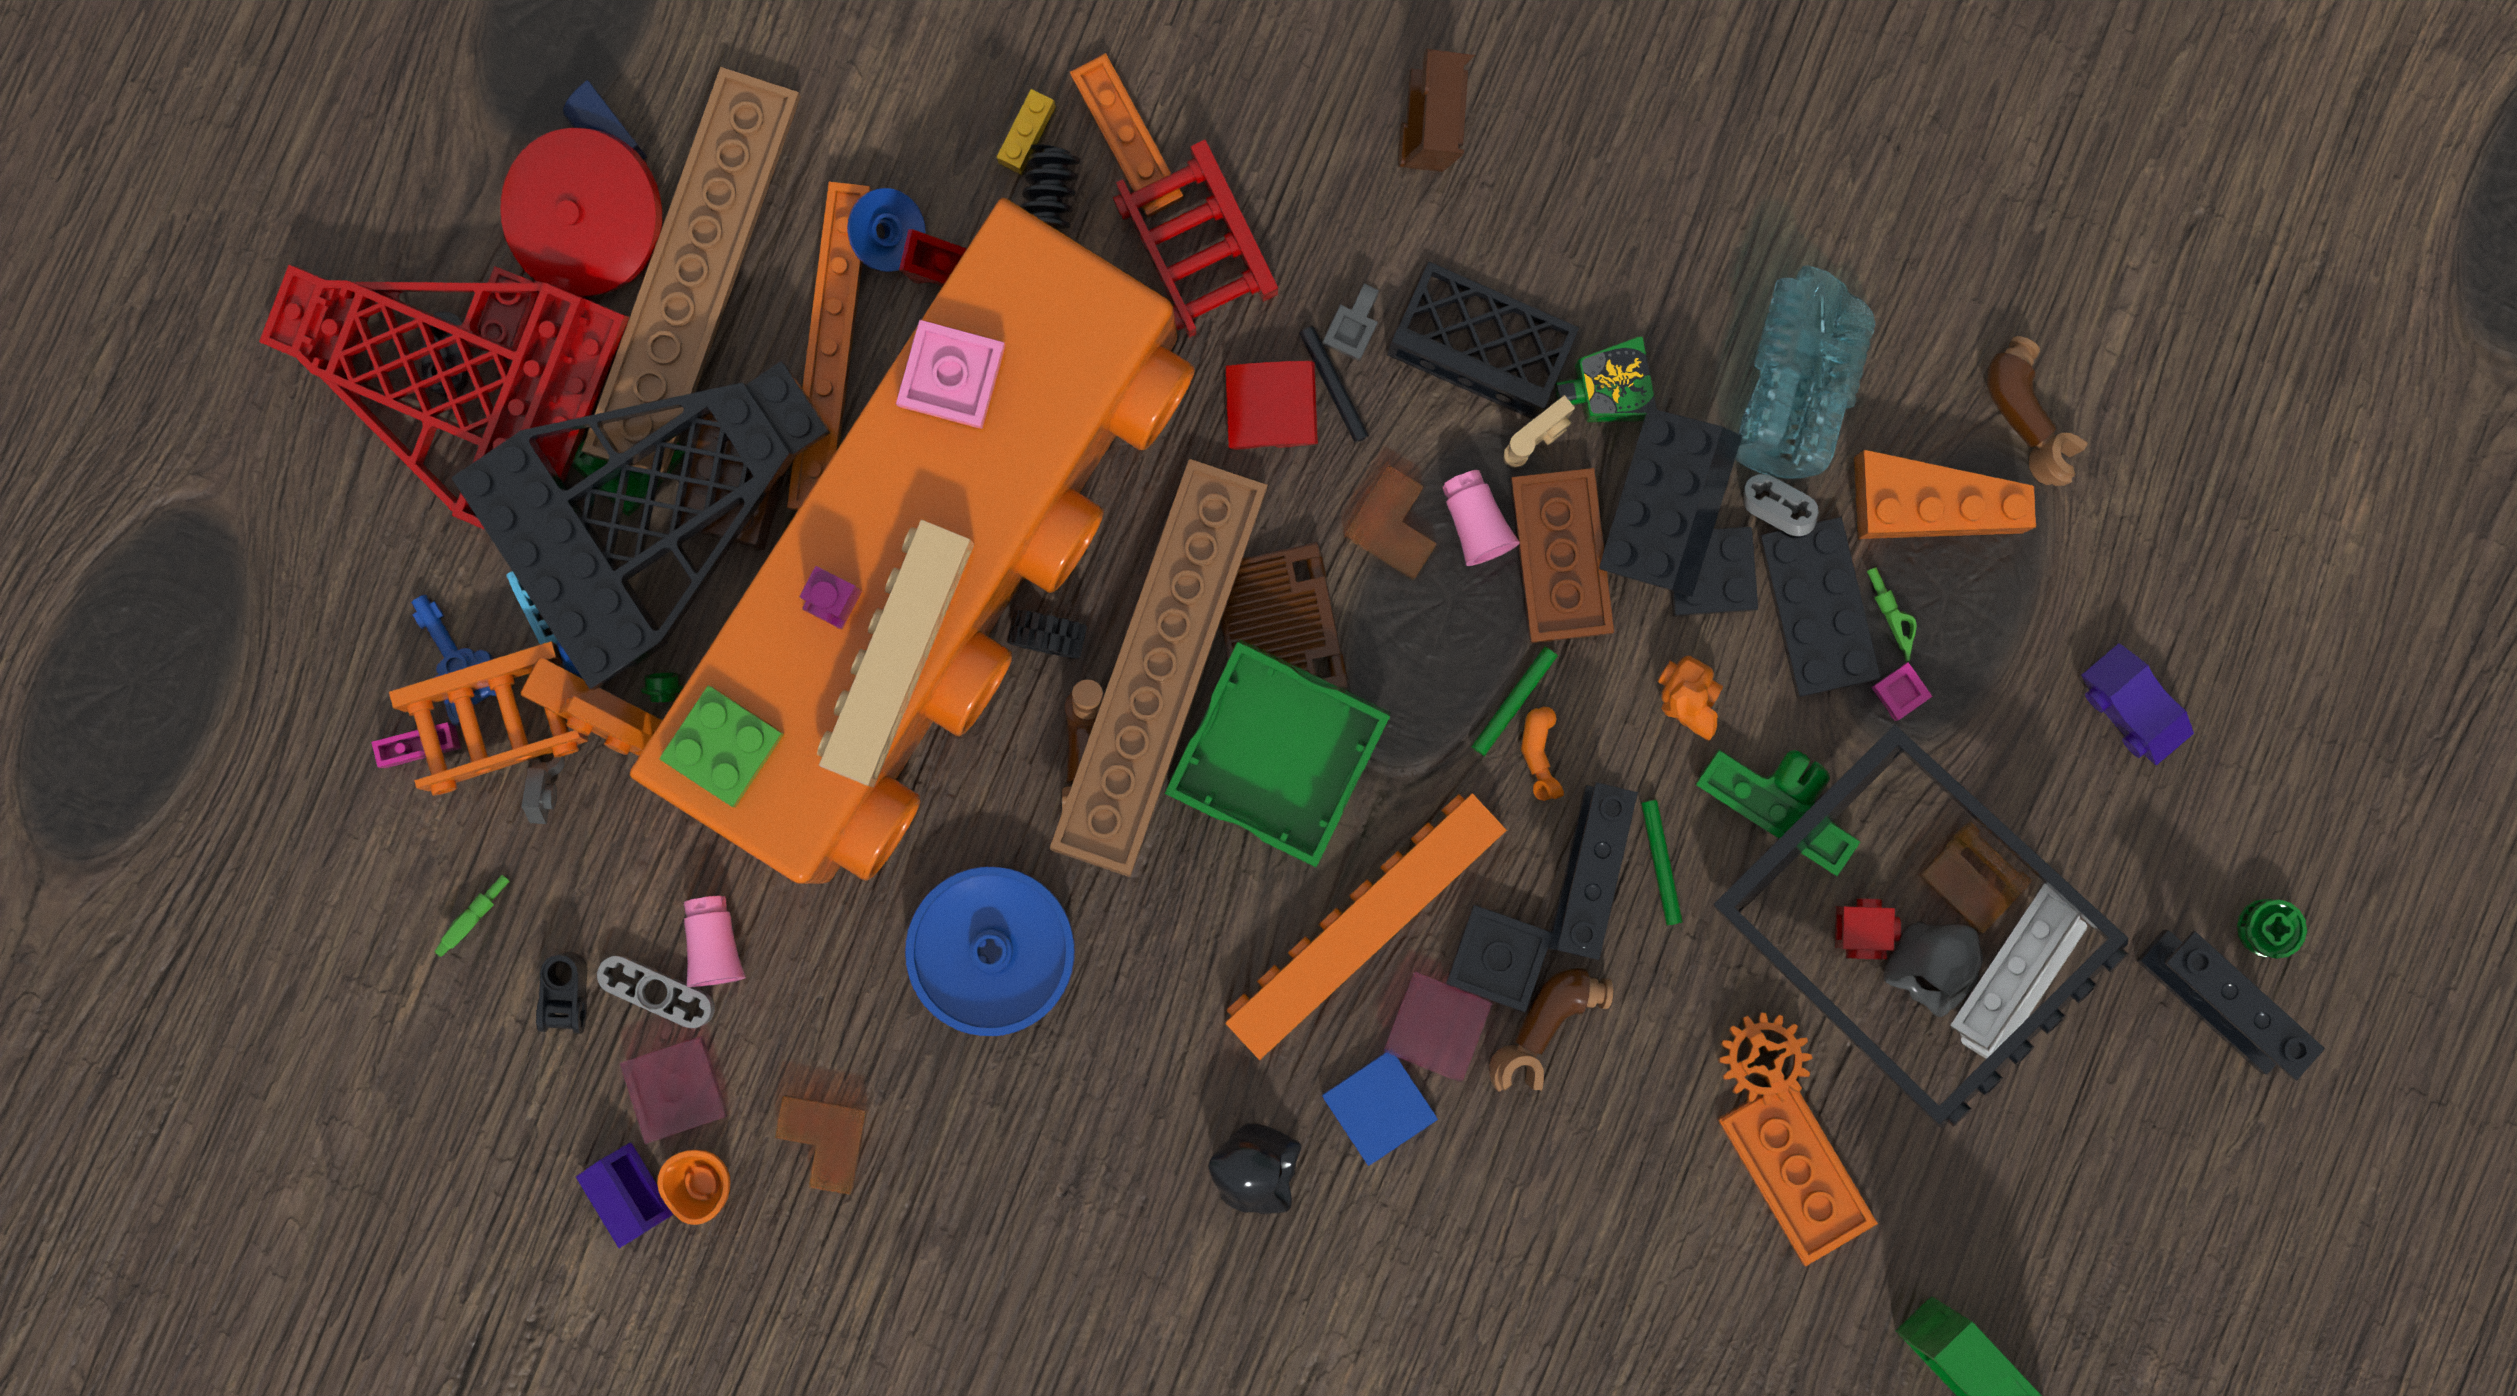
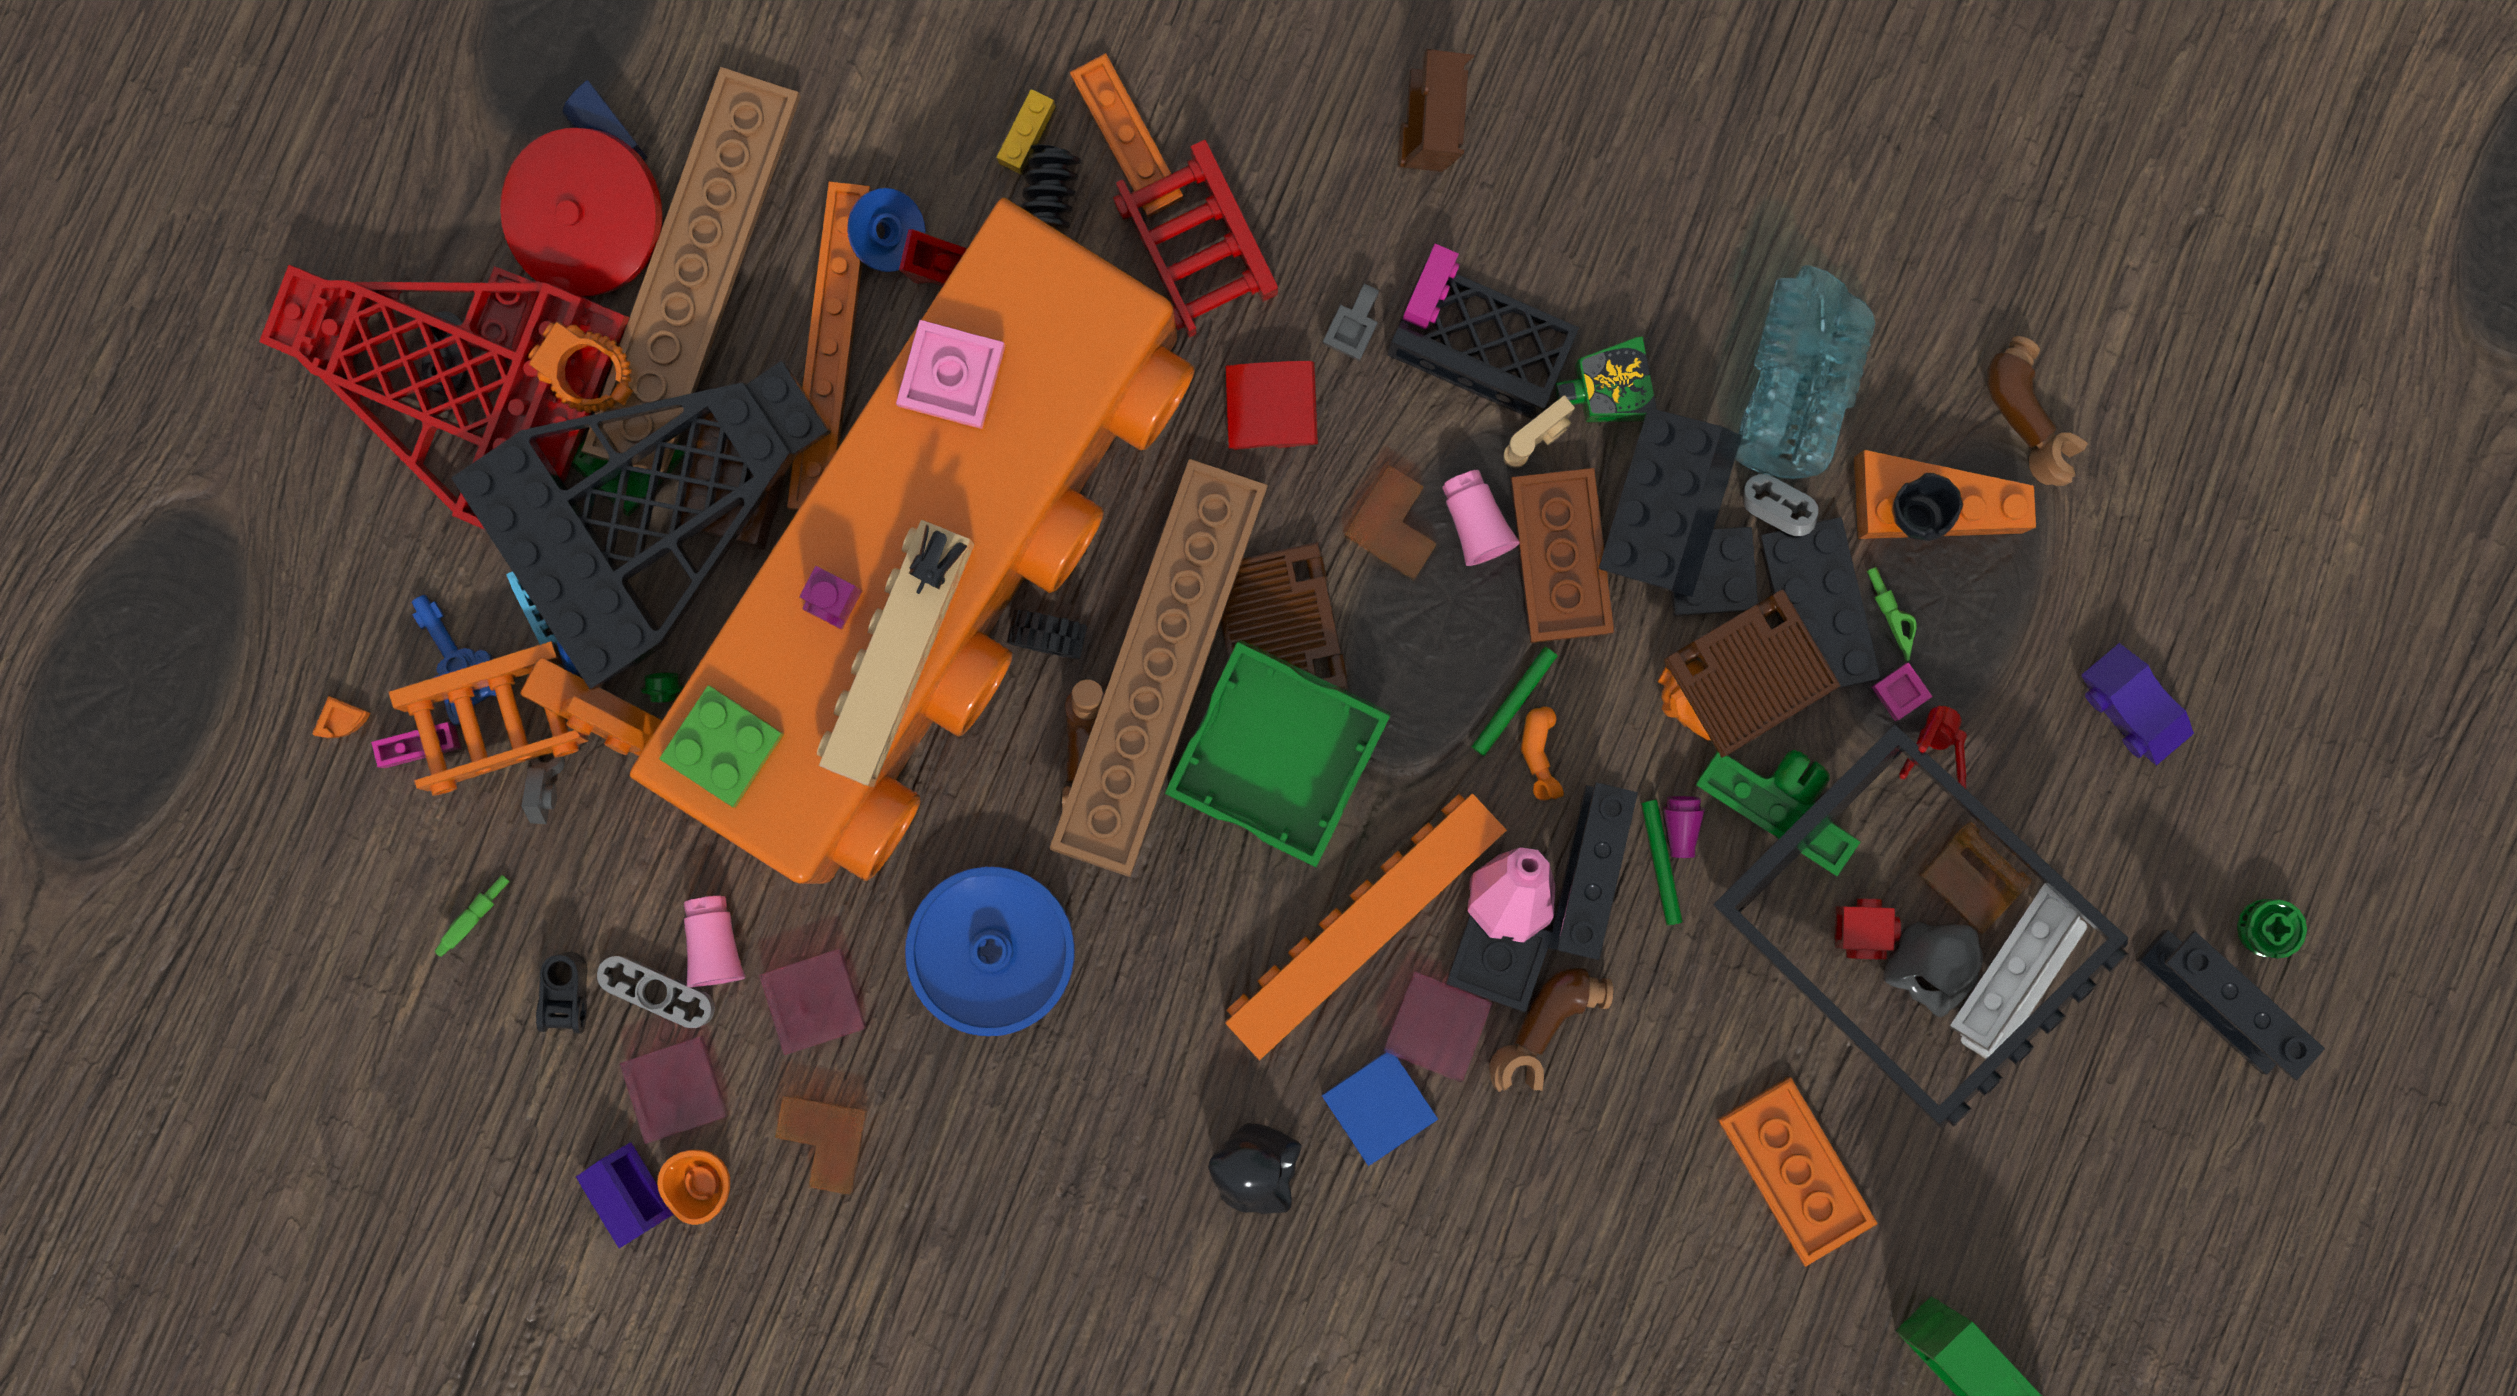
black piece [1299,326,1369,443] -> none
orange gear [1718,1013,1812,1105] -> none
none -> orange tile [312,696,371,738]
none -> orange piece [528,322,634,413]
none -> clear pink plate [759,949,866,1055]
none -> black piece [908,524,967,594]
none -> dark pink piece [1402,244,1460,329]
none -> bright pink cone [1467,847,1555,943]
none -> magenta cone [1663,796,1705,858]
none -> reddish brown window [1664,589,1841,758]
none -> black hair [1891,473,1963,541]
none -> red plant [1899,706,1967,789]

